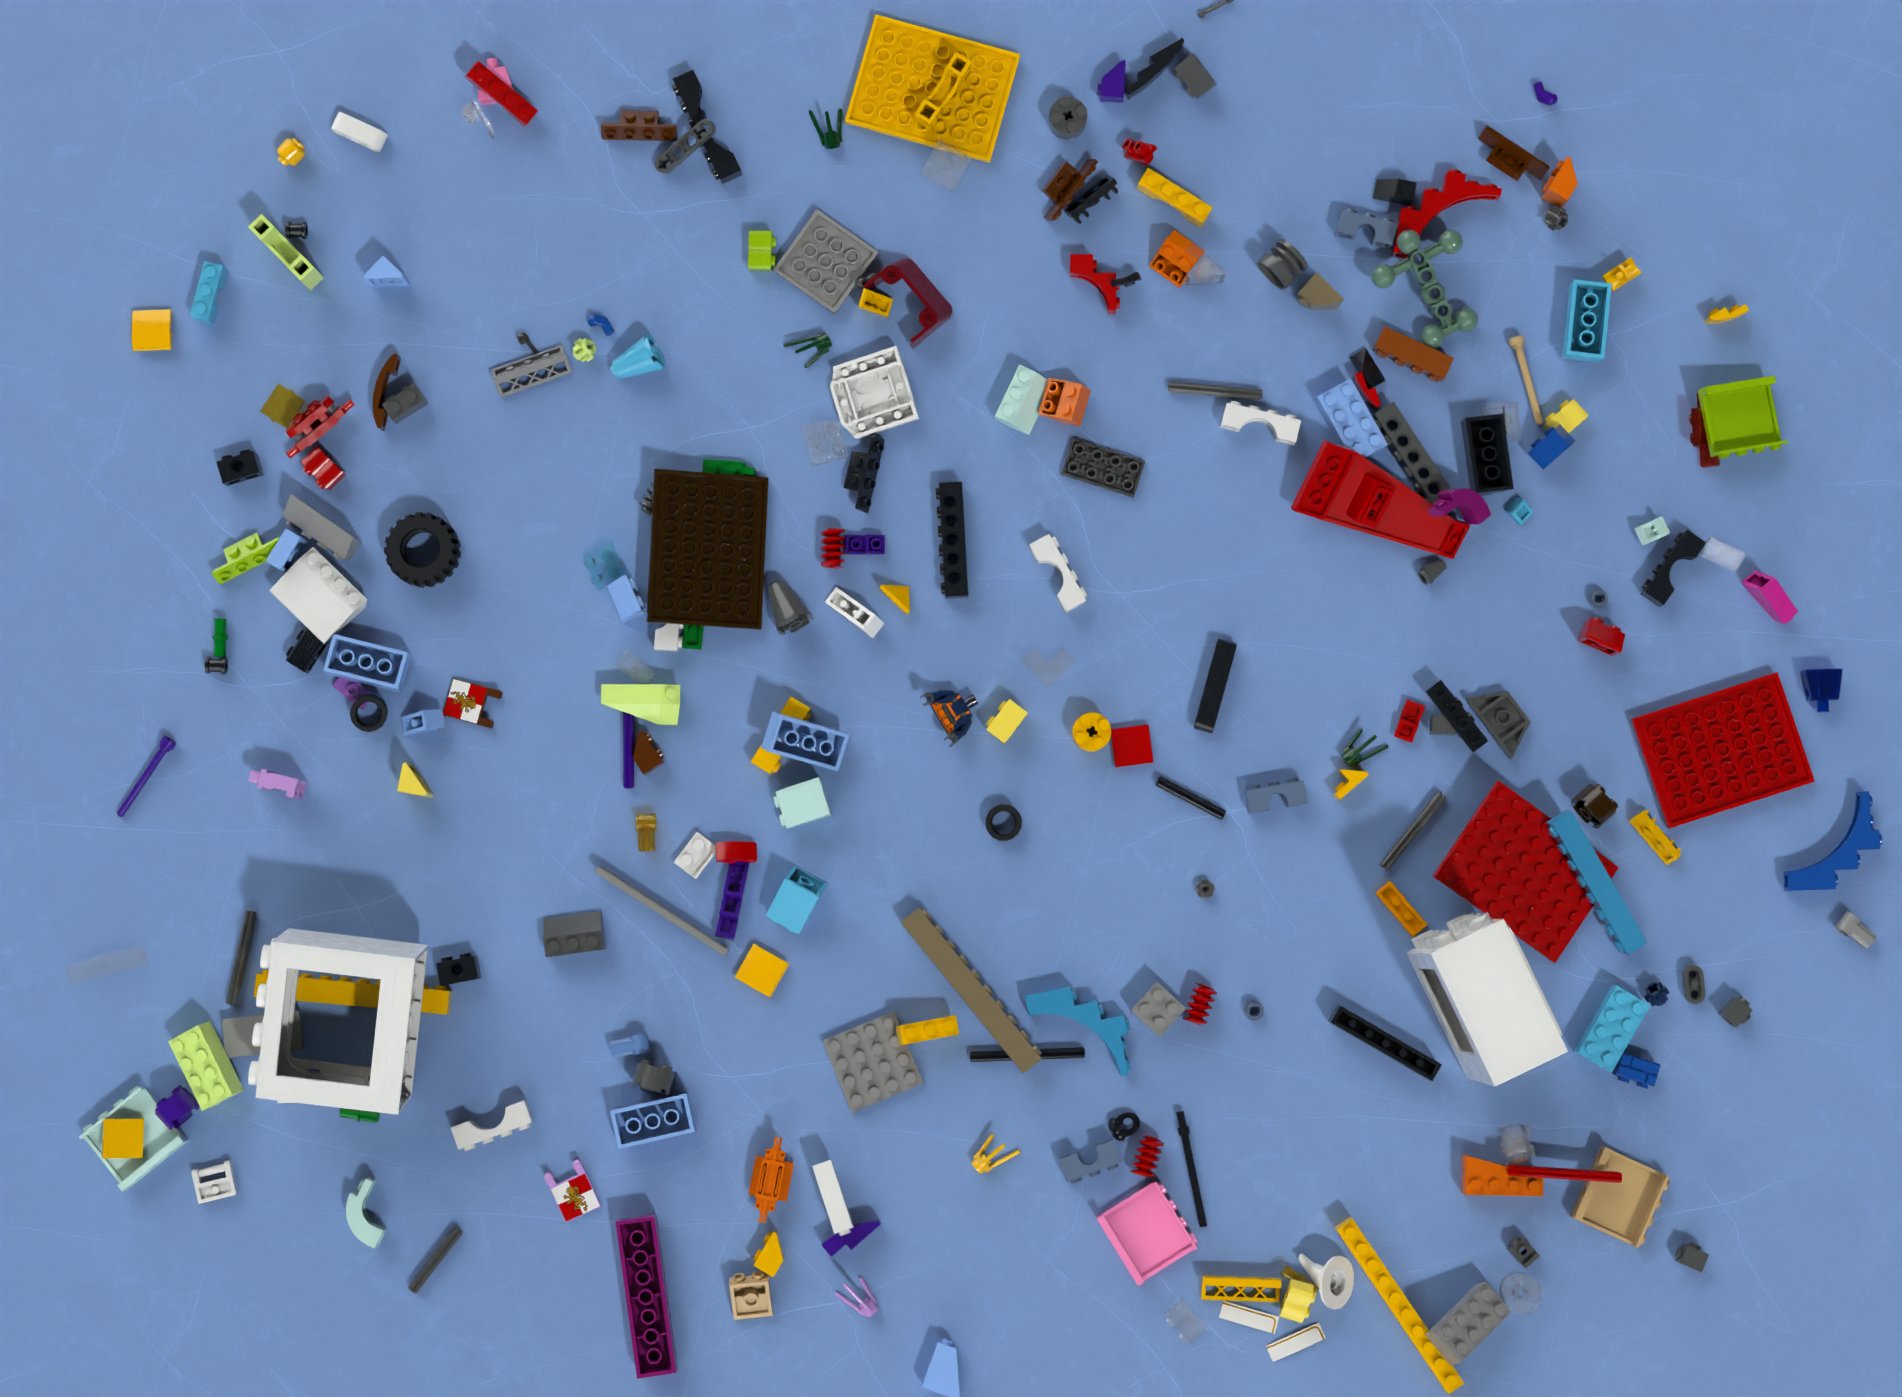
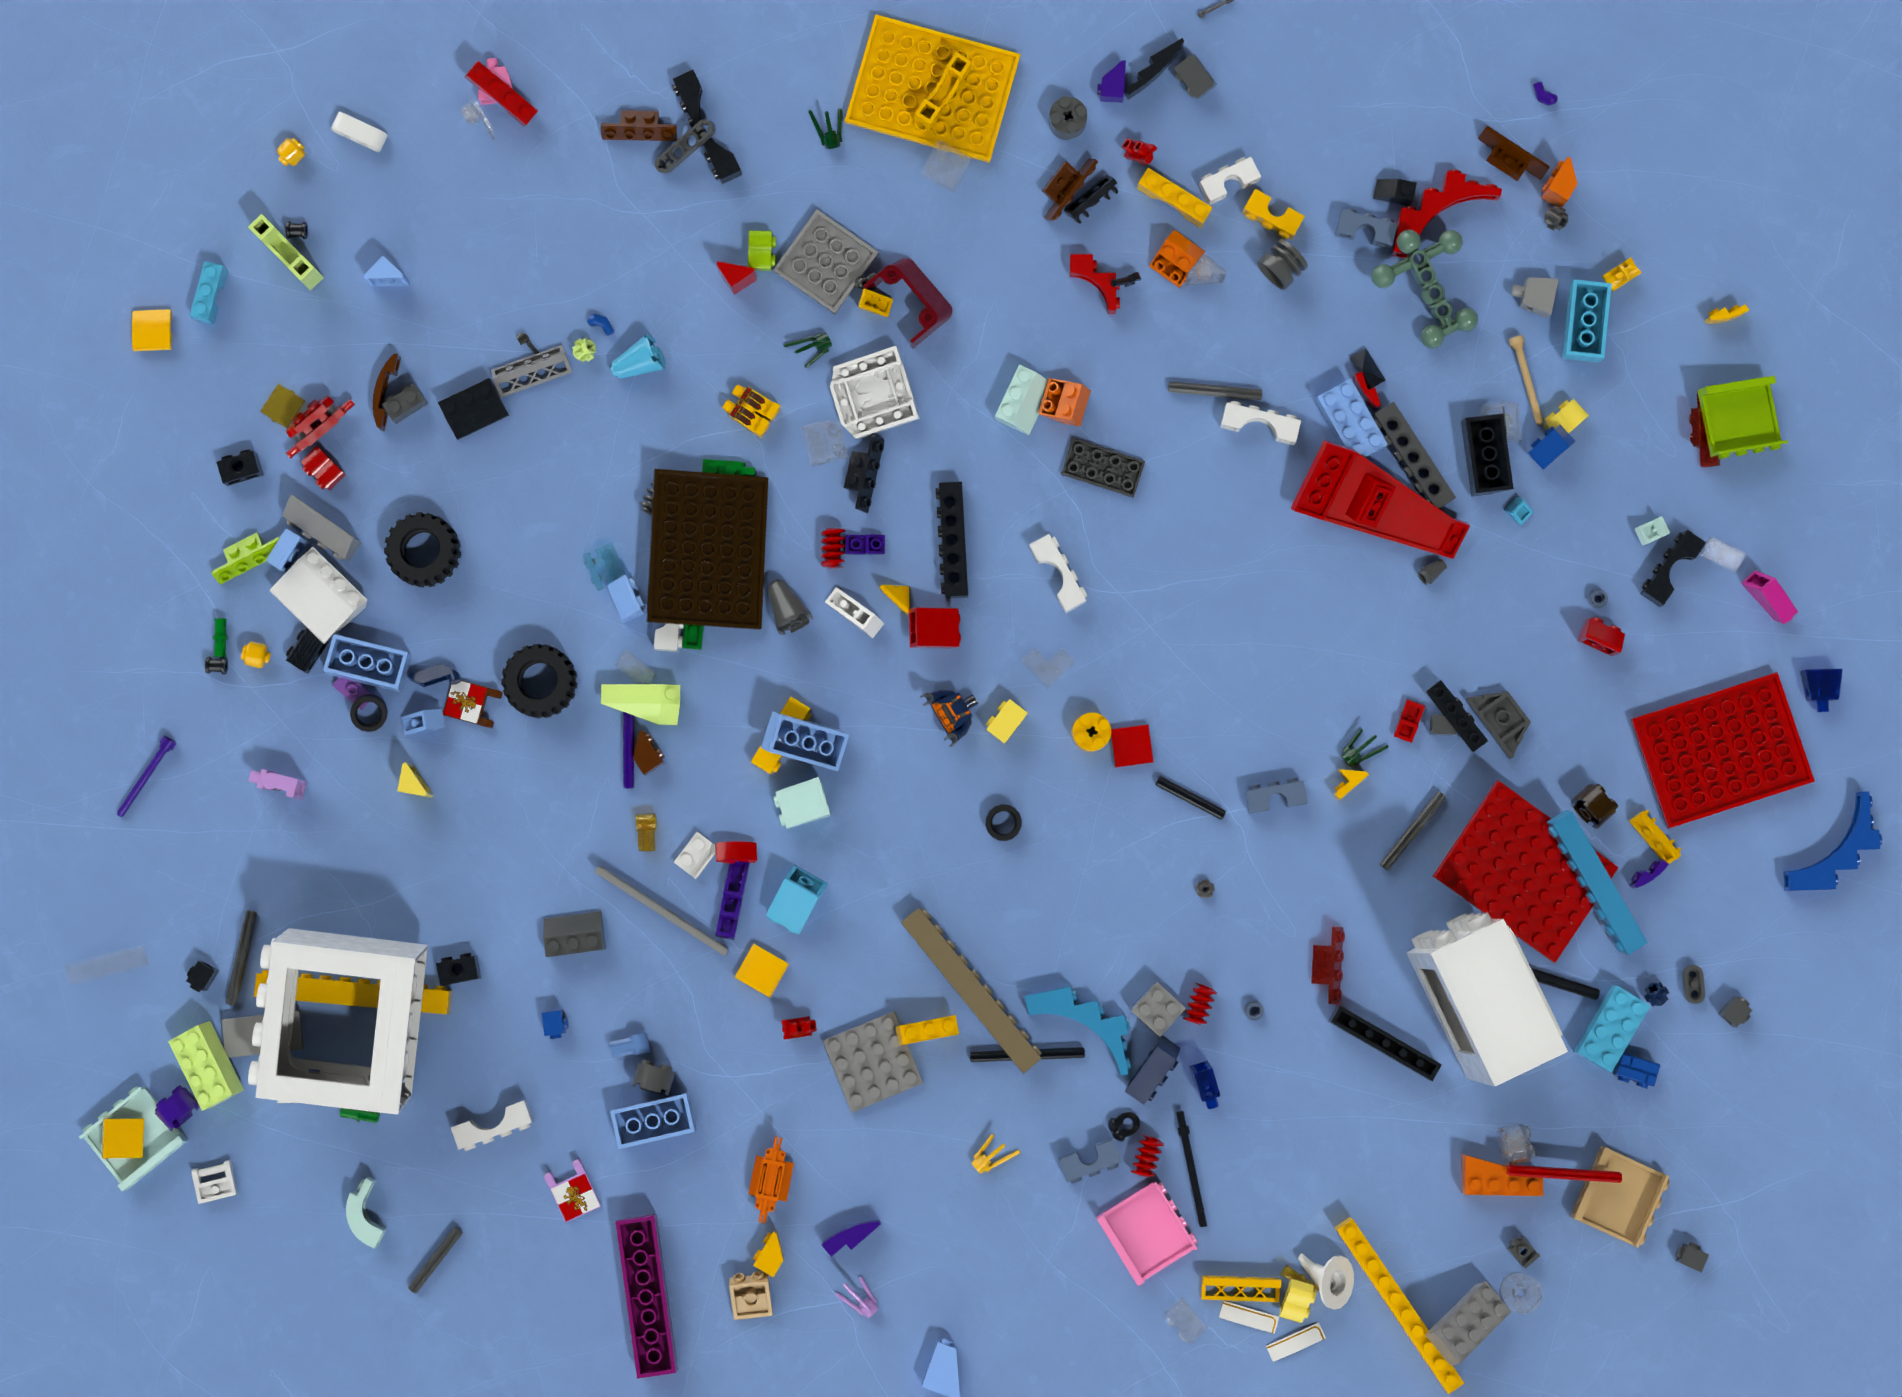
white brick [812,1160,854,1236] -> none
black beam [1194,638,1237,733] -> none
dark tan slope [1297,273,1344,310] -> none
dark orange brick [1373,326,1454,382] -> none
light orange tile [1375,881,1428,937] -> none
magenta arch [1428,488,1491,524] -> none
light grey piece [1835,911,1877,949] -> none
none -> black brick [186,961,219,992]
none -> yellow head [241,641,271,668]
none -> dark blue piece [407,664,461,687]
none -> black slope [438,378,509,440]
none -> black tyre [501,644,578,718]
none -> blue brick [541,1010,569,1039]
none -> red slope [716,261,757,295]
none -> yellow hips [722,384,781,439]
none -> red hips [781,1016,817,1040]
none -> red brick [909,607,961,648]
none -> dark blue wedge [1125,1036,1181,1105]
none -> clear blue torso [1189,1060,1220,1109]
none -> white arch [1199,157,1261,205]
none -> yellow arch [1242,189,1305,240]
none -> clear red bracket [1311,927,1345,1005]
none -> light grey torso [1511,278,1559,318]
none -> black axle [1531,968,1600,1000]
none -> dark purple slope [1630,860,1669,888]

